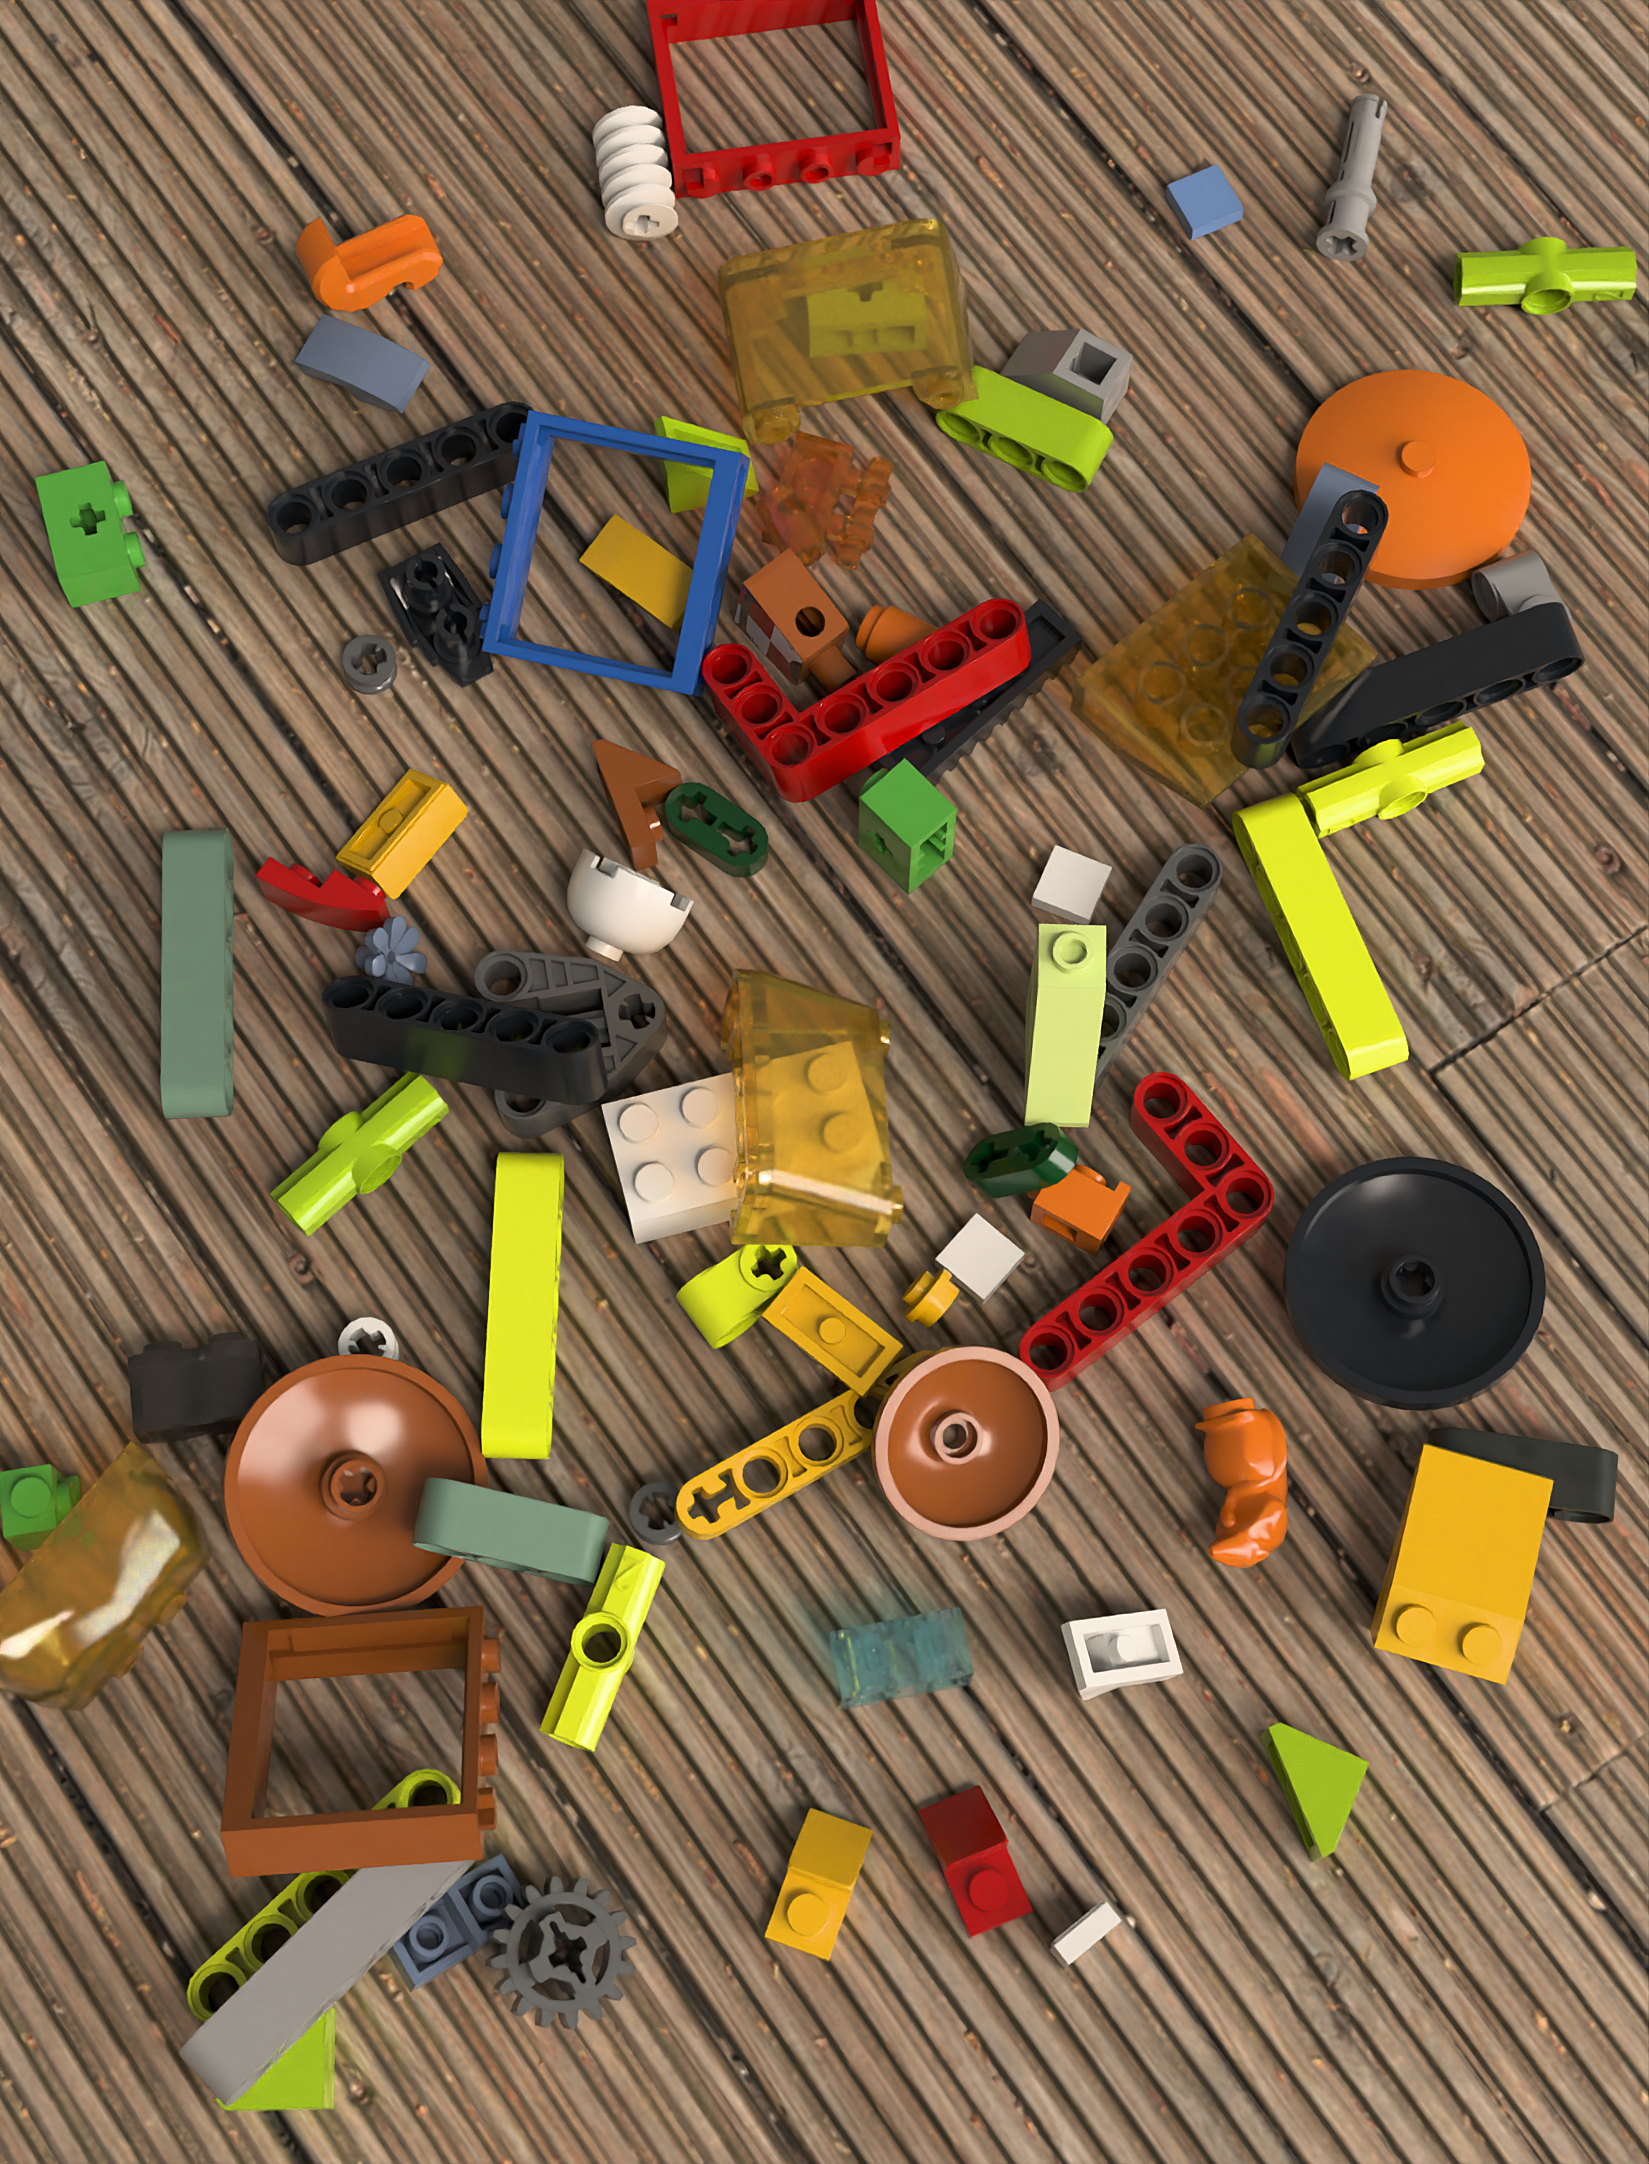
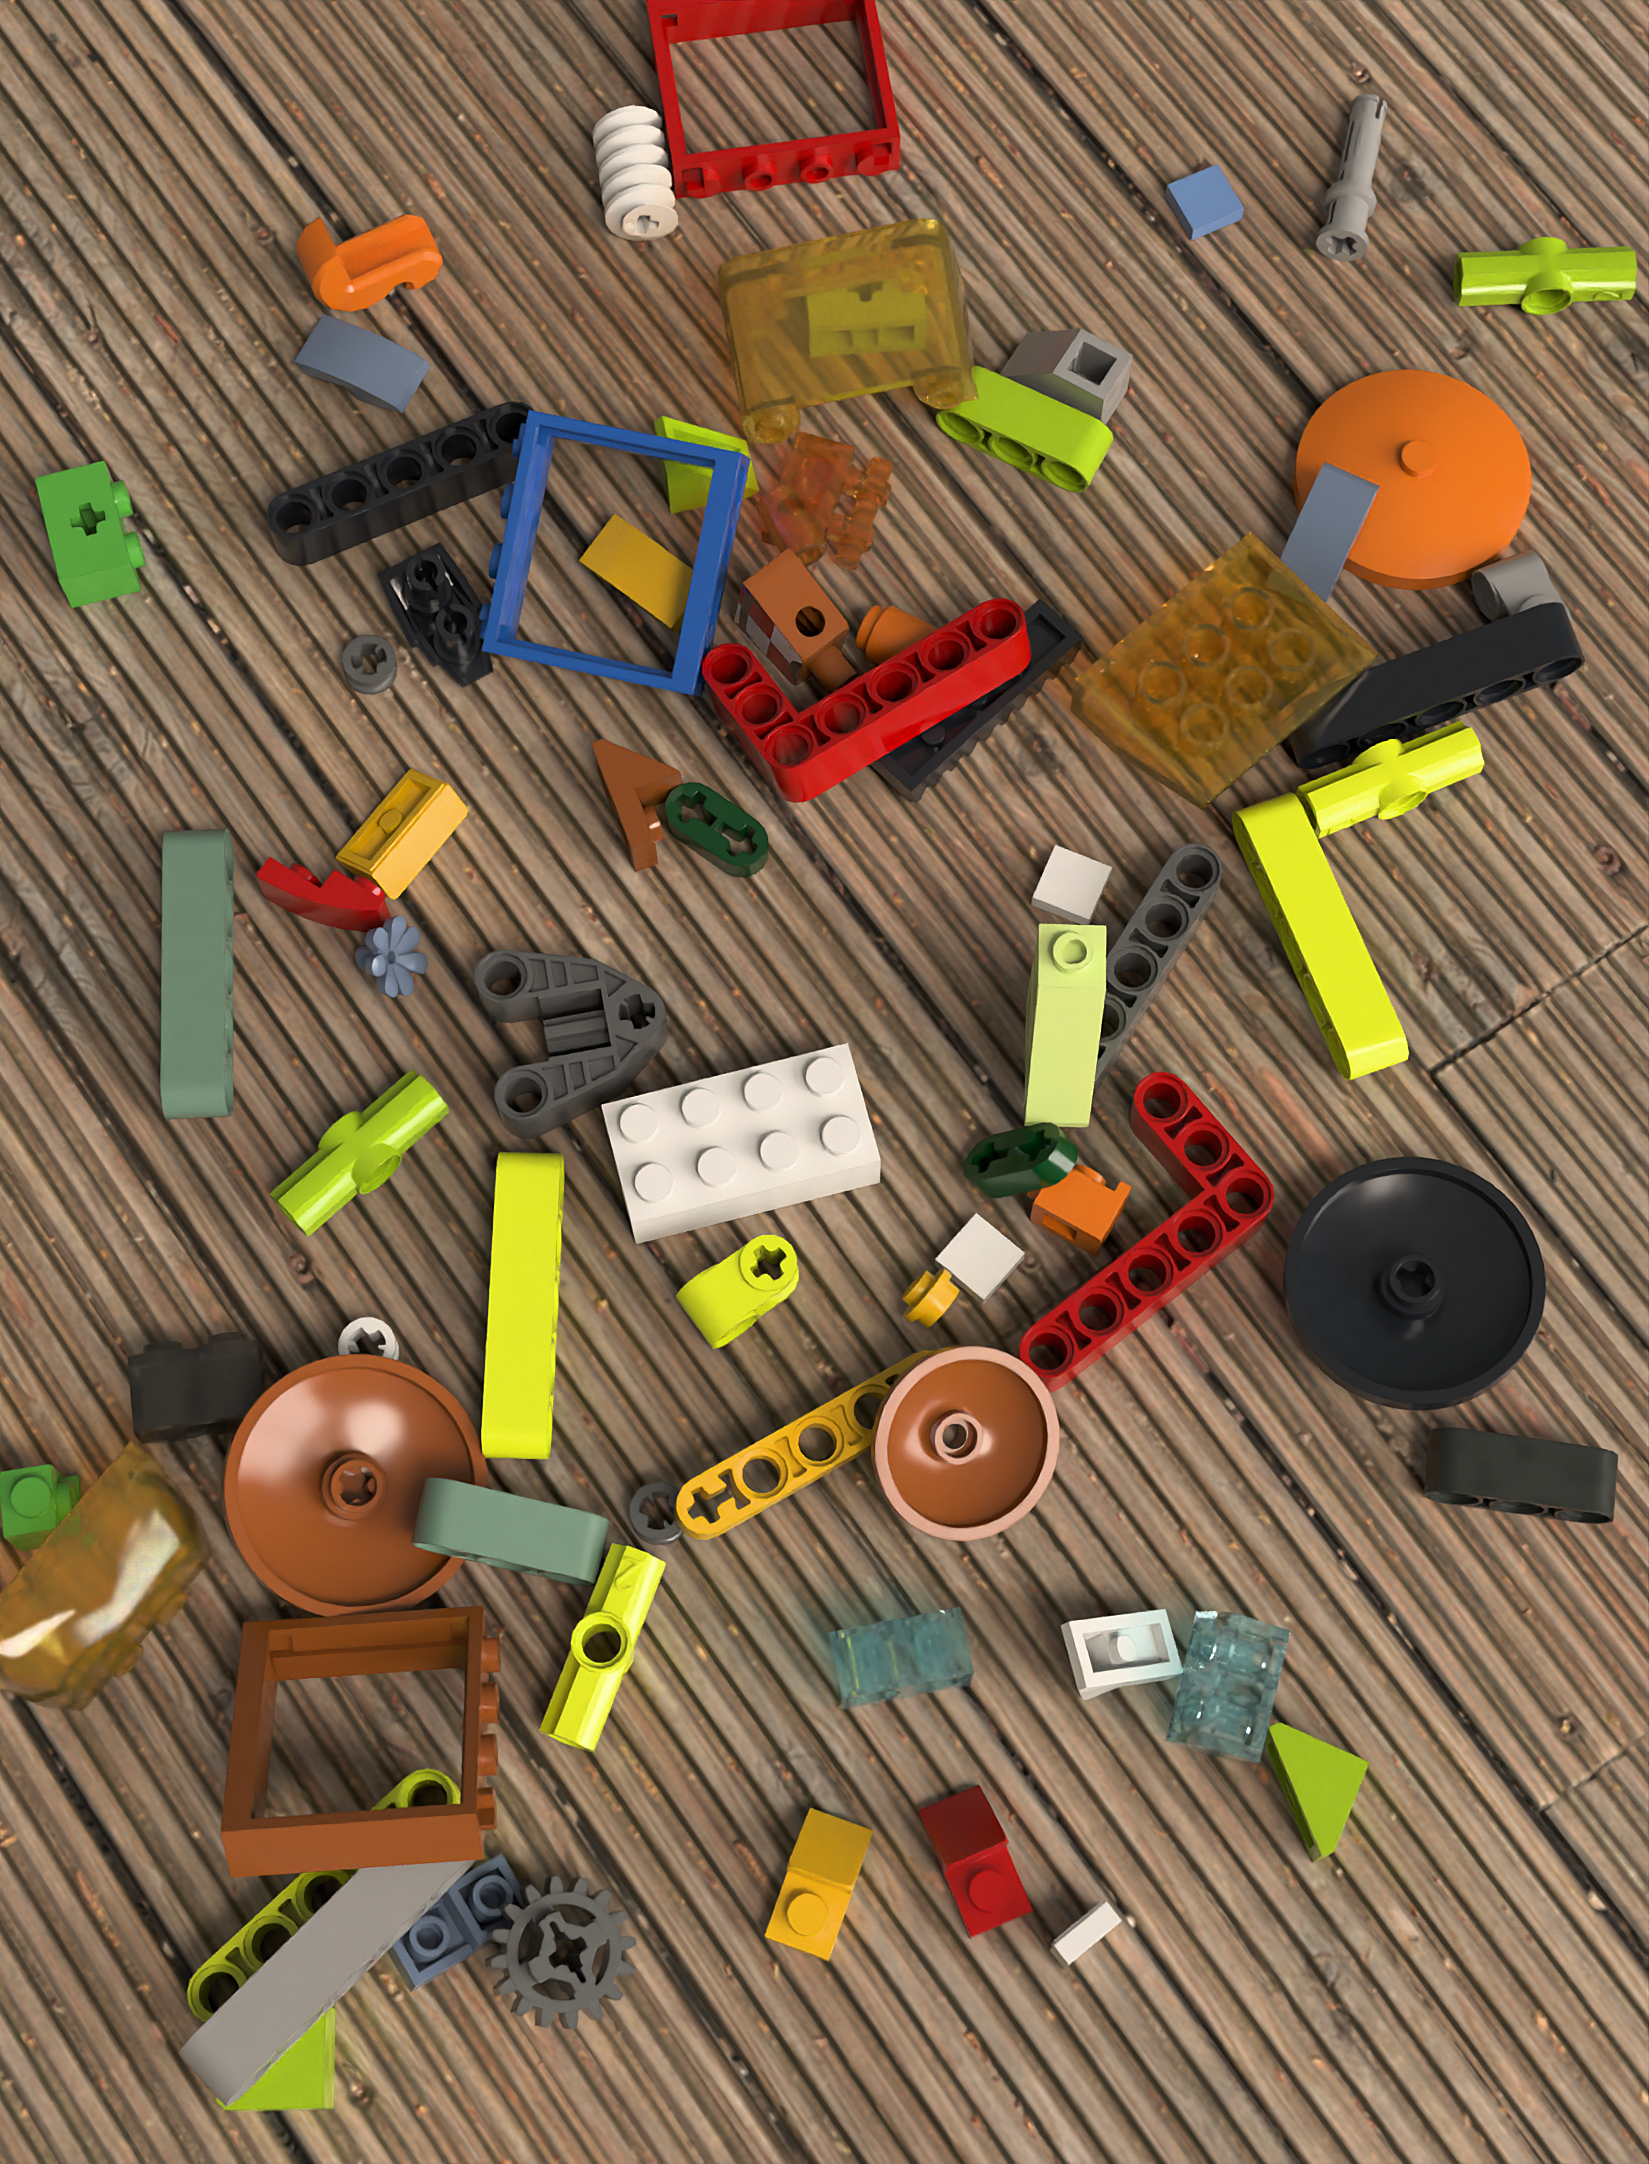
black beam [321,975,609,1105] -> none
white cylinder [567,849,694,962] -> none
clear yellow windscreen [720,969,903,1248] -> none
yellow panel [761,1265,907,1400] -> none
bright green brick [858,759,957,895] -> none
orange animal [1194,1397,1288,1568] -> none
black beam [1230,490,1389,770] -> none
yellow slope [1370,1442,1554,1685] -> none
none -> clear light blue brick [1165,1611,1290,1763]

